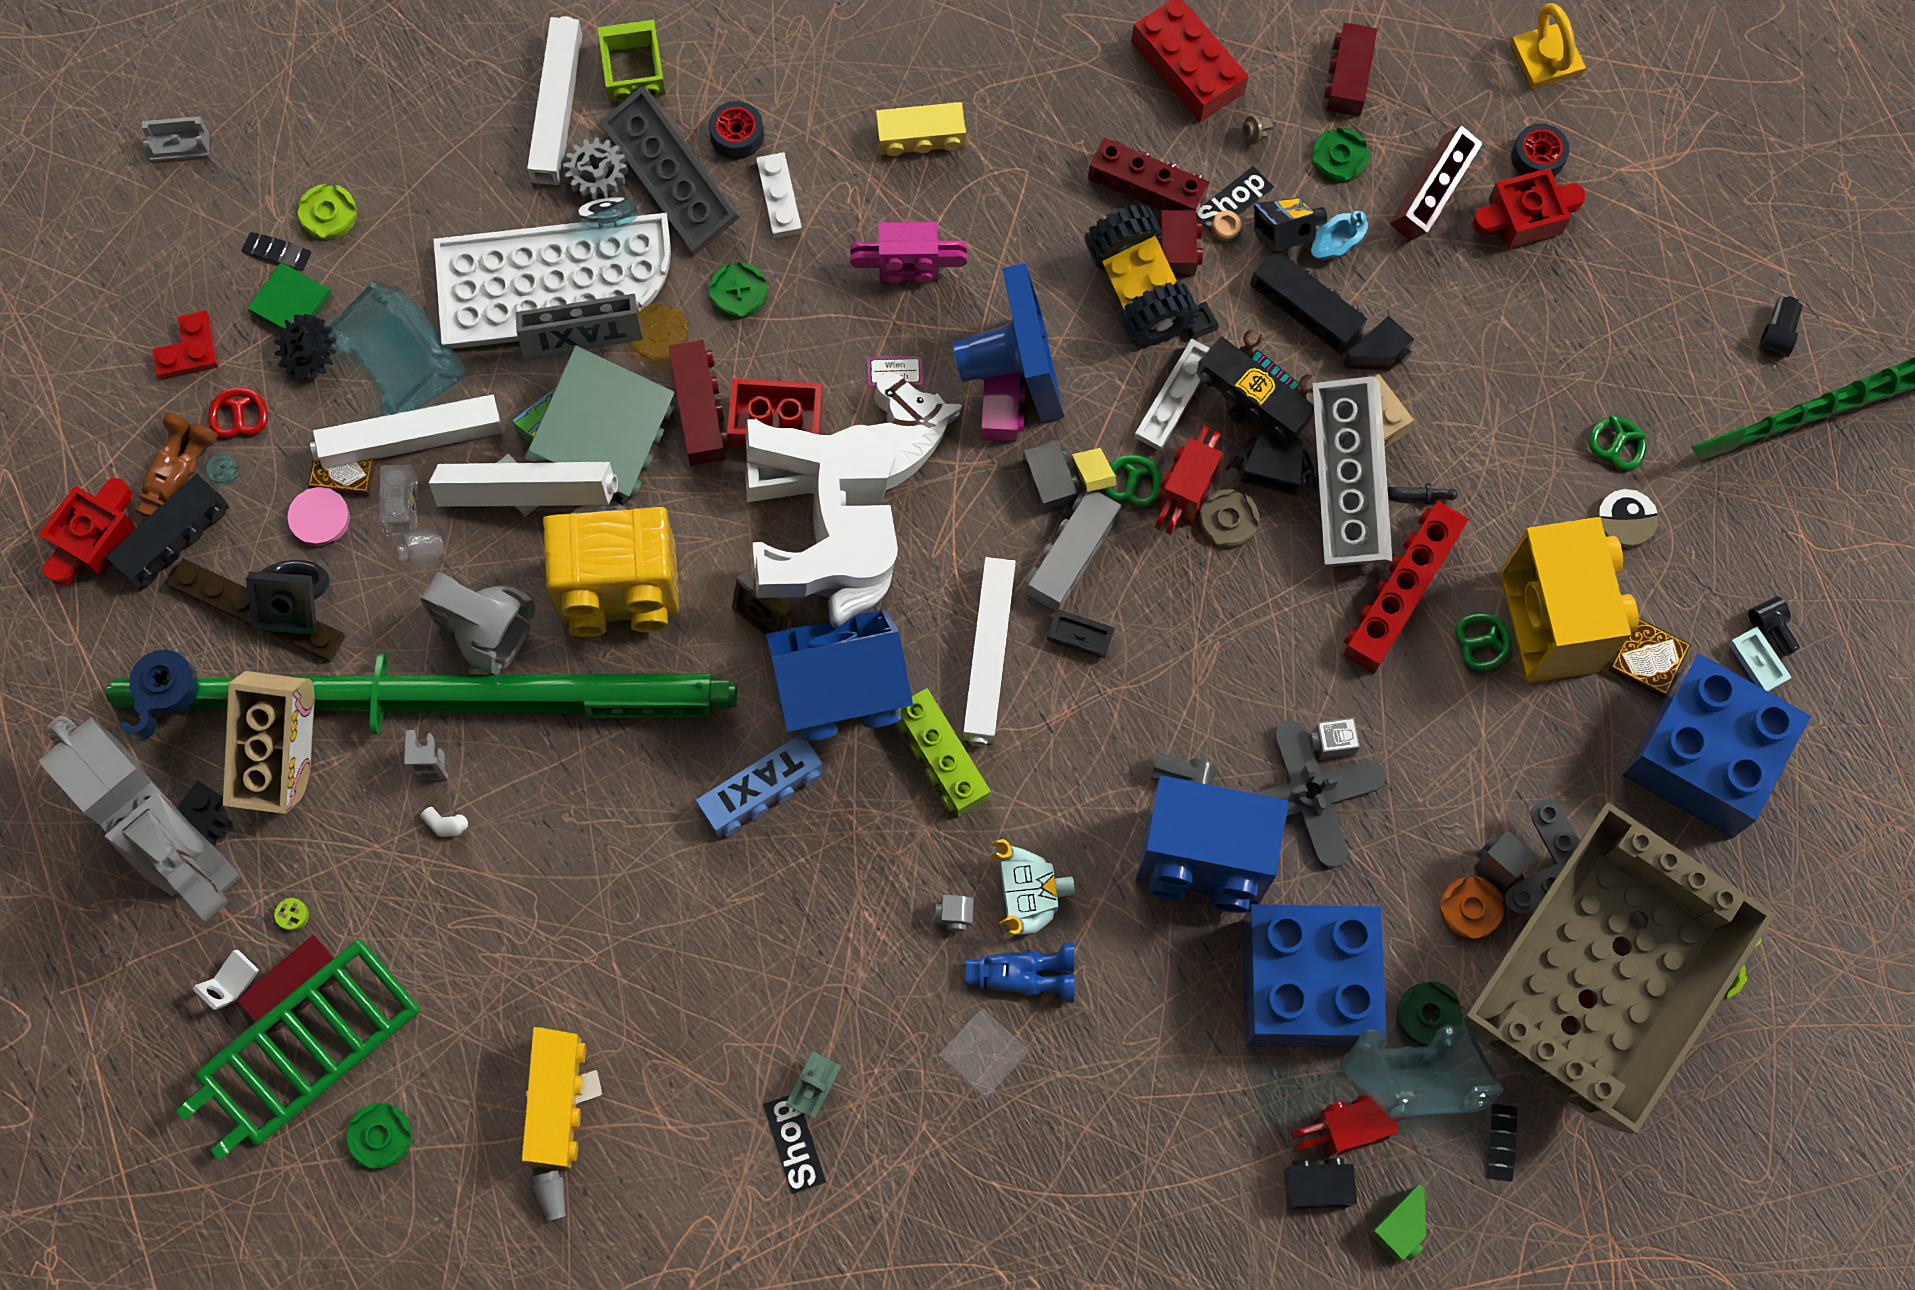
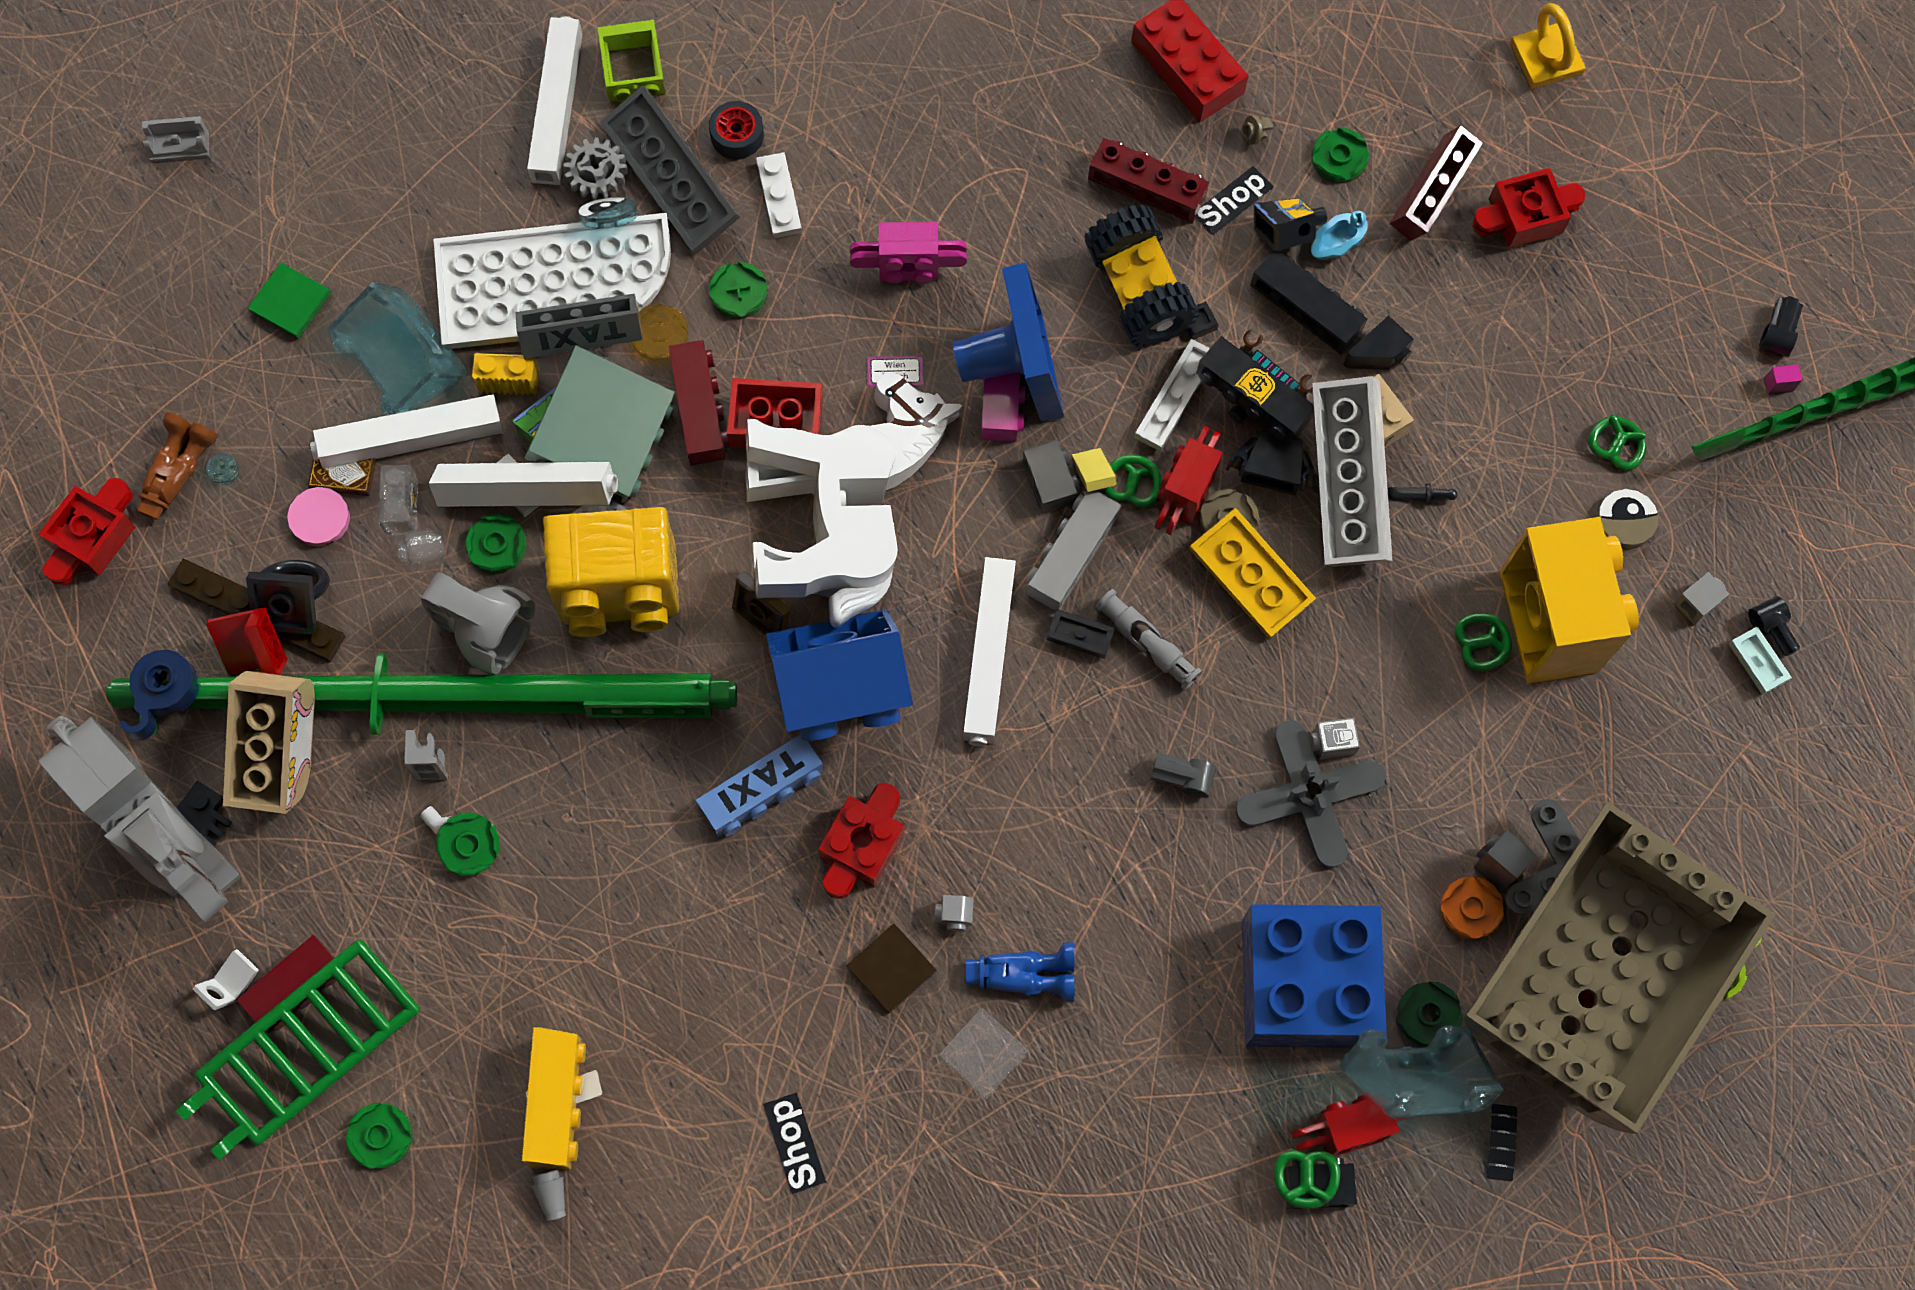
black brick [106,473,229,591] -> none
red plate [152,310,219,380] -> none
red piece [208,387,268,438] -> none
black sticker [241,232,312,271] -> none
black gear [274,314,337,379] -> none
lime tile [274,898,309,932] -> none
lime tile [297,184,357,240] -> none
sand green hips [786,1051,842,1119] -> none
light yellow brick [876,102,966,156] -> none
lime brick [895,688,991,818] -> none
light aqua torso [990,839,1075,939] -> none
blue brick [1136,775,1289,913] -> none
dark red brick [1159,210,1203,276] -> none
light nougat tile [1211,210,1241,241] -> none
dark red brick [1323,22,1378,116] -> none
red brick [1343,501,1469,674] -> none
bright green slope [1369,1184,1426,1263] -> none
wheel [1511,123,1570,177] -> none
tile [1608,618,1691,698] -> none
blue brick [1622,653,1811,839] -> none
none -> red bracket [206,607,288,675]
none -> green tile [435,813,500,875]
none -> green tile [465,514,527,574]
none -> yellow brick [472,353,539,396]
none -> red brick [818,783,905,899]
none -> dark brown tile [846,923,937,1014]
none -> light grey piece [1095,589,1203,691]
none -> yellow plate [1189,508,1316,639]
none -> green piece [1274,1150,1340,1209]
none -> light grey brick [1674,572,1730,625]
none -> dark pink piece [1764,364,1803,394]

